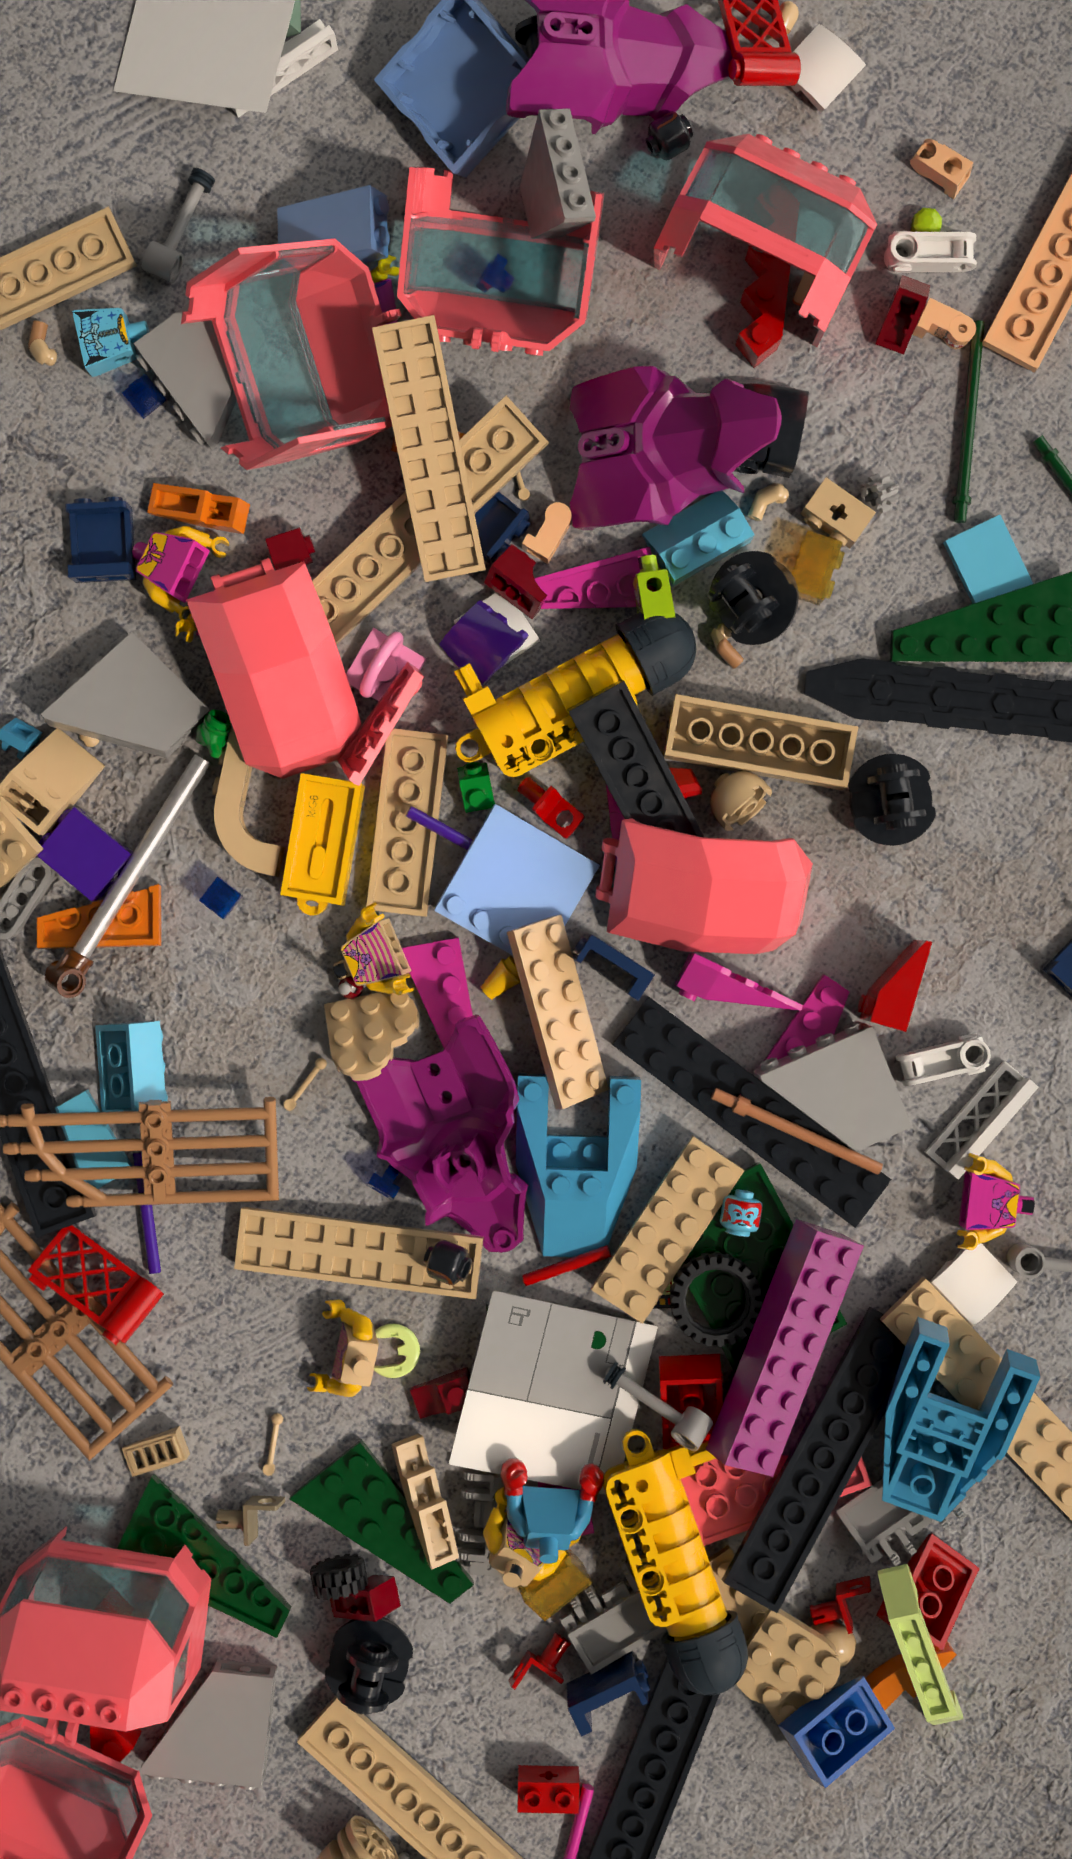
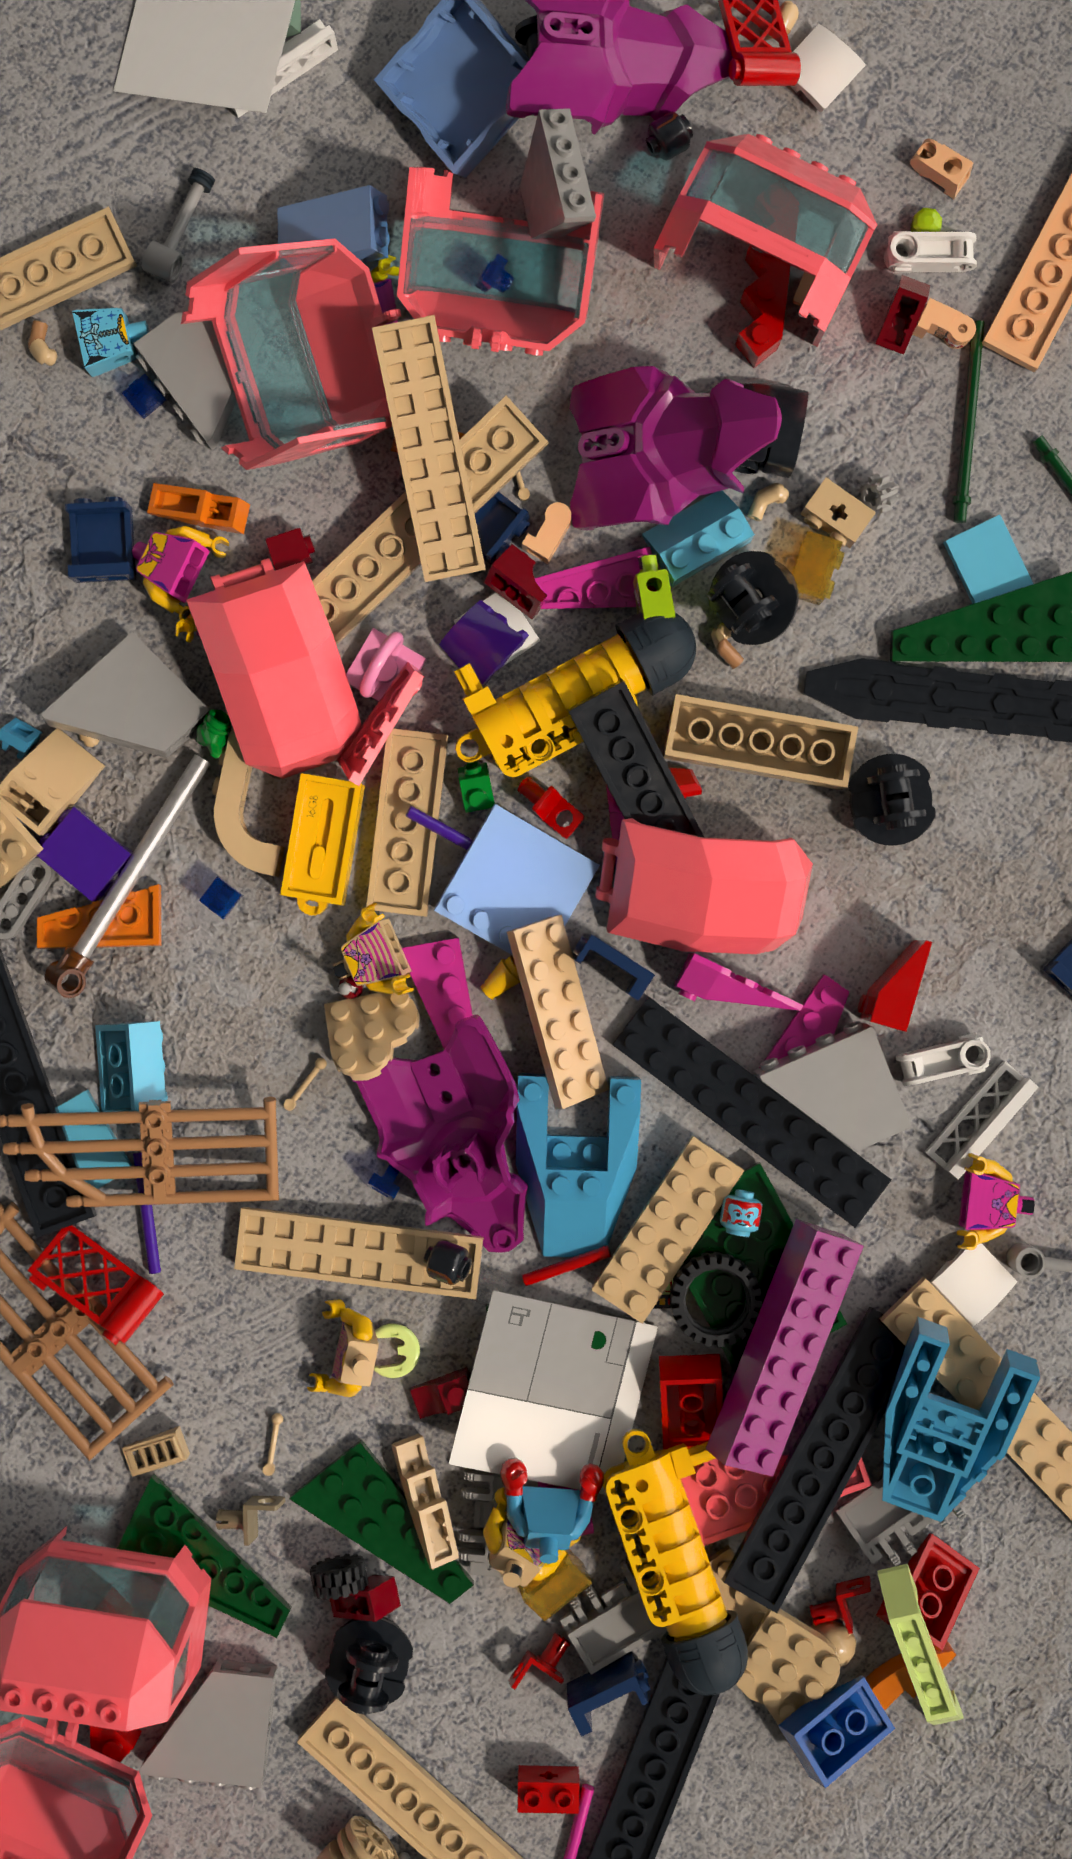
light grey piece [603,1362,713,1451] -> none
tan cylinder [710,771,772,831] -> none
nougat bar [711,1088,883,1175] -> none

